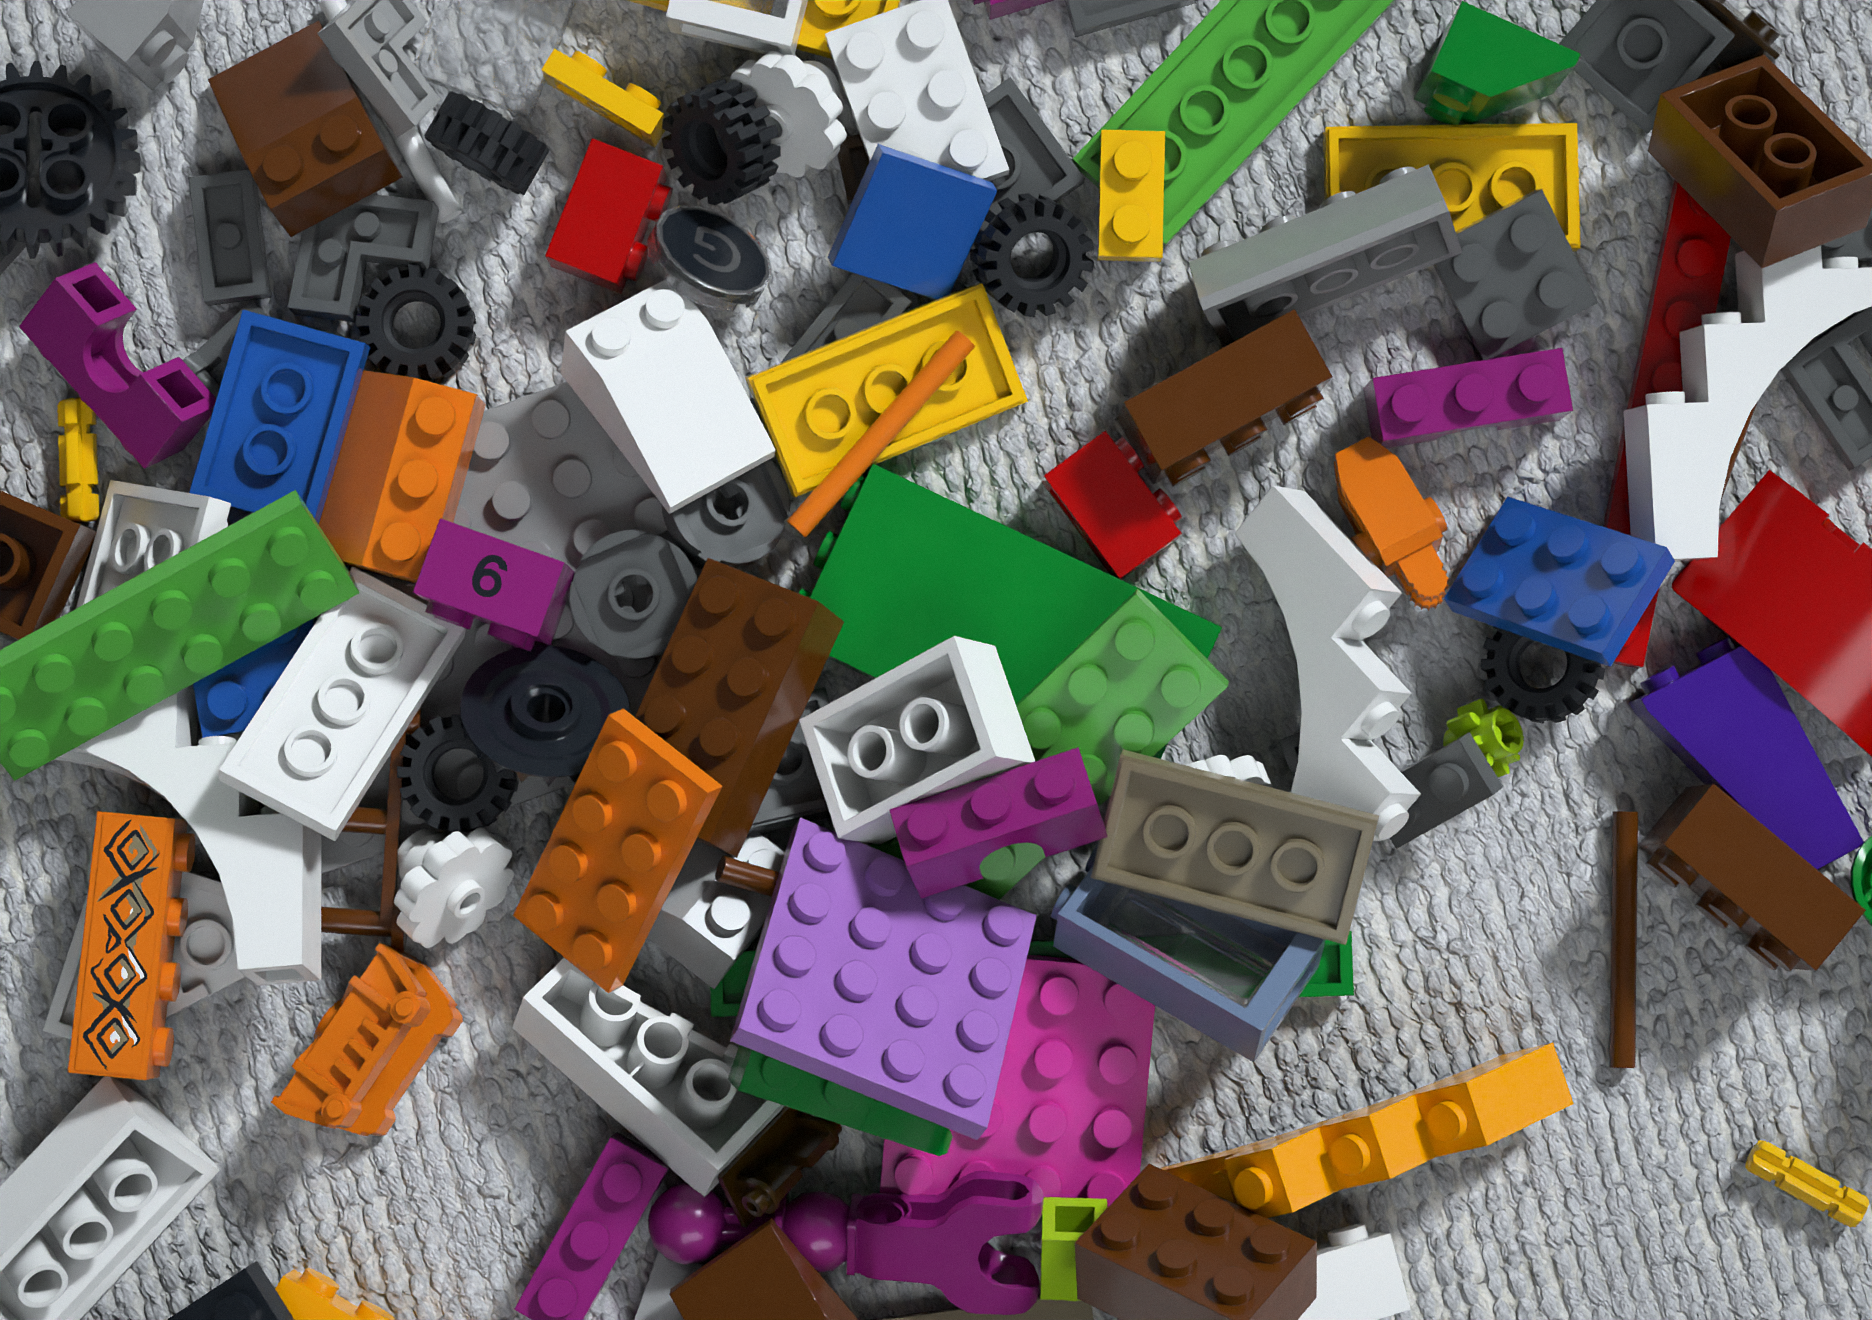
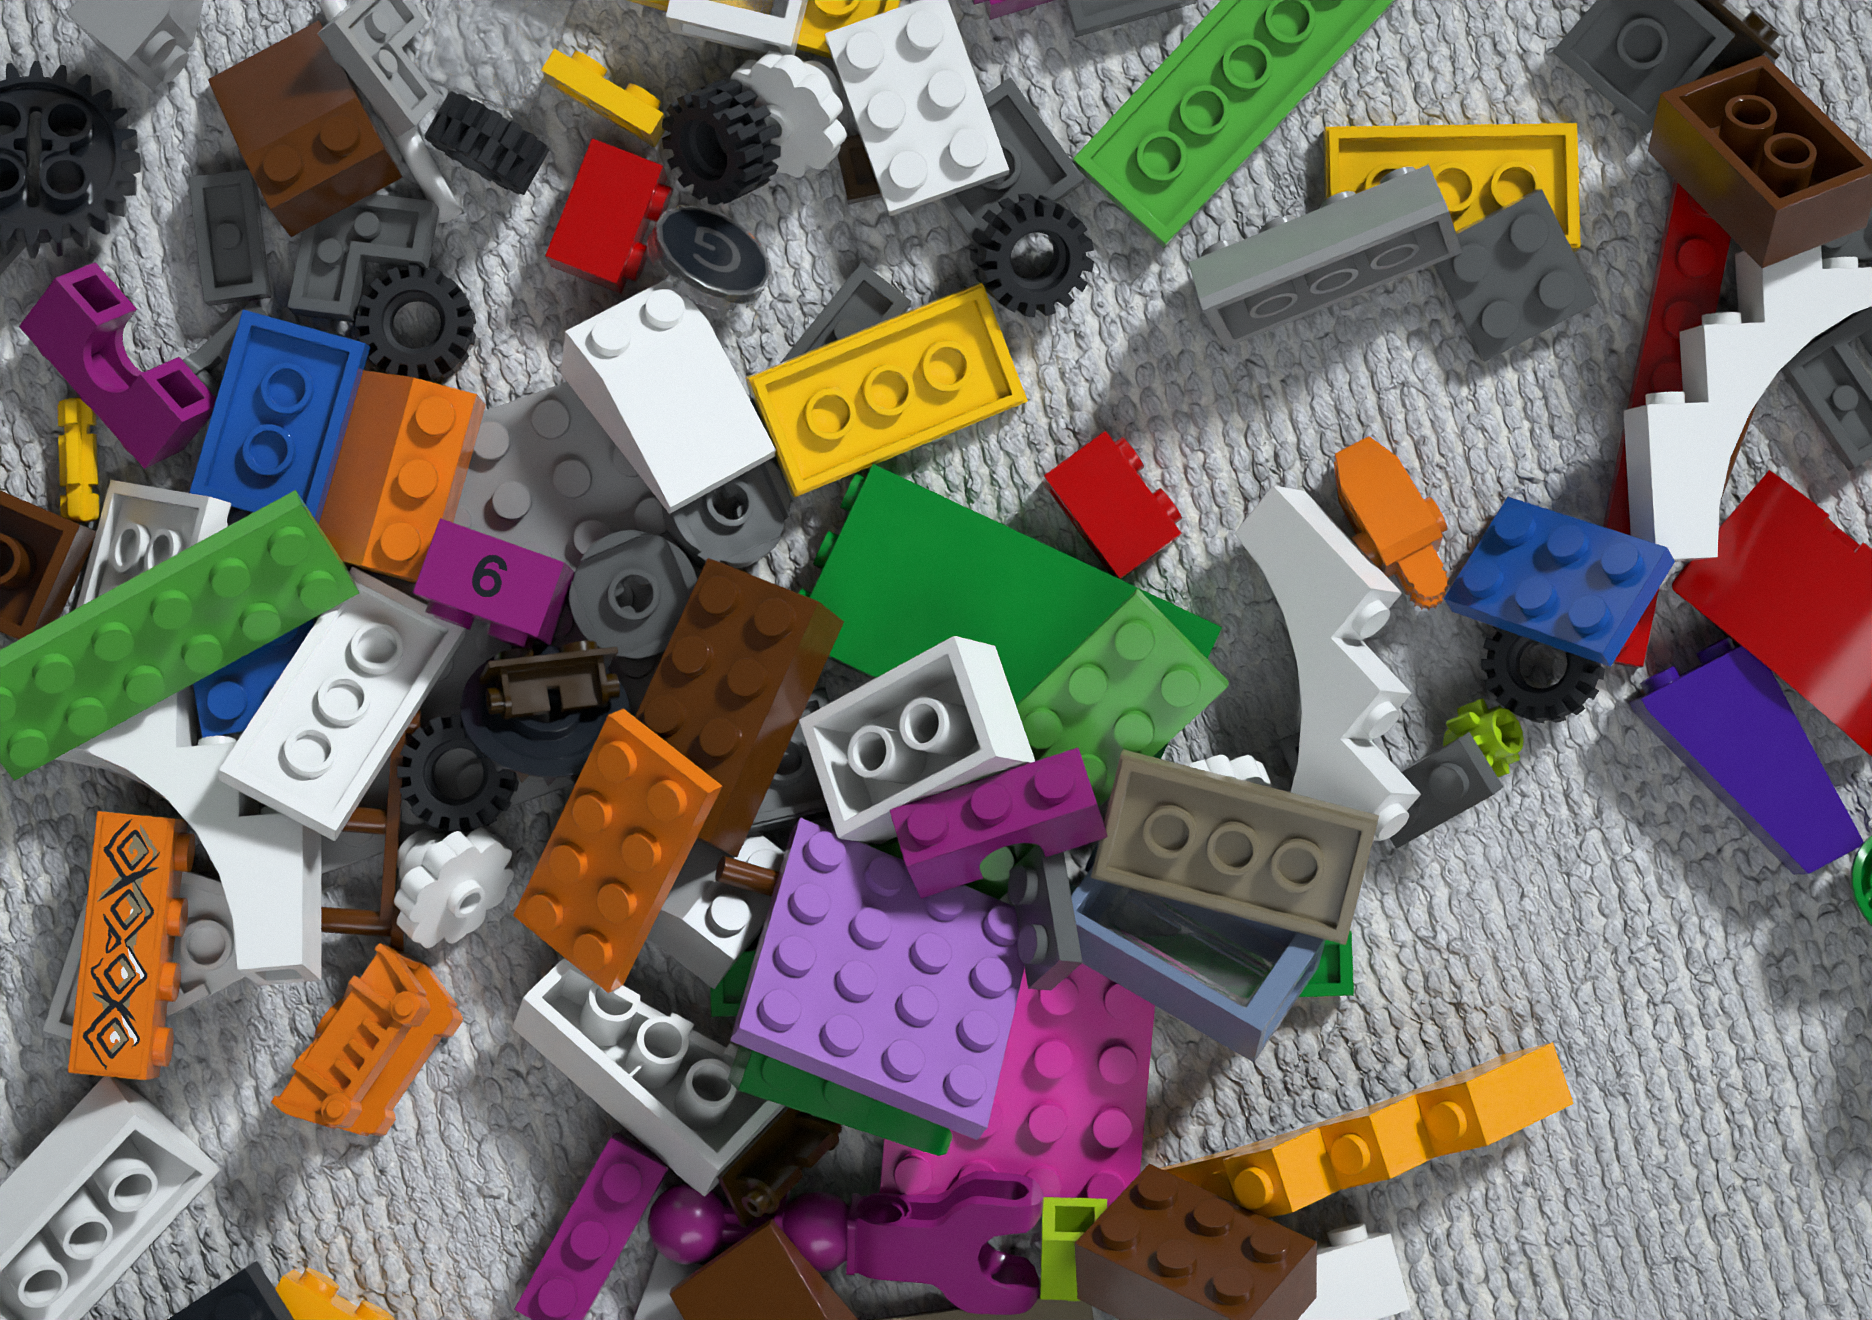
orange bar [787,330,975,538] -> none
blue tile [828,144,997,300] -> none
yellow plate [1097,130,1165,262] -> none
reddish brown brick [1117,309,1333,487] -> none
magenta arch [1363,348,1573,448] -> none
green slope [1414,1,1580,125] -> none
reddish brown bar [1609,811,1638,1068] -> none
reddish brown brick [1638,783,1866,972] -> none
yellow axle [1745,1140,1869,1227] -> none
none -> dark brown hinge [479,641,620,719]
none -> dark grey plate [1008,845,1083,991]

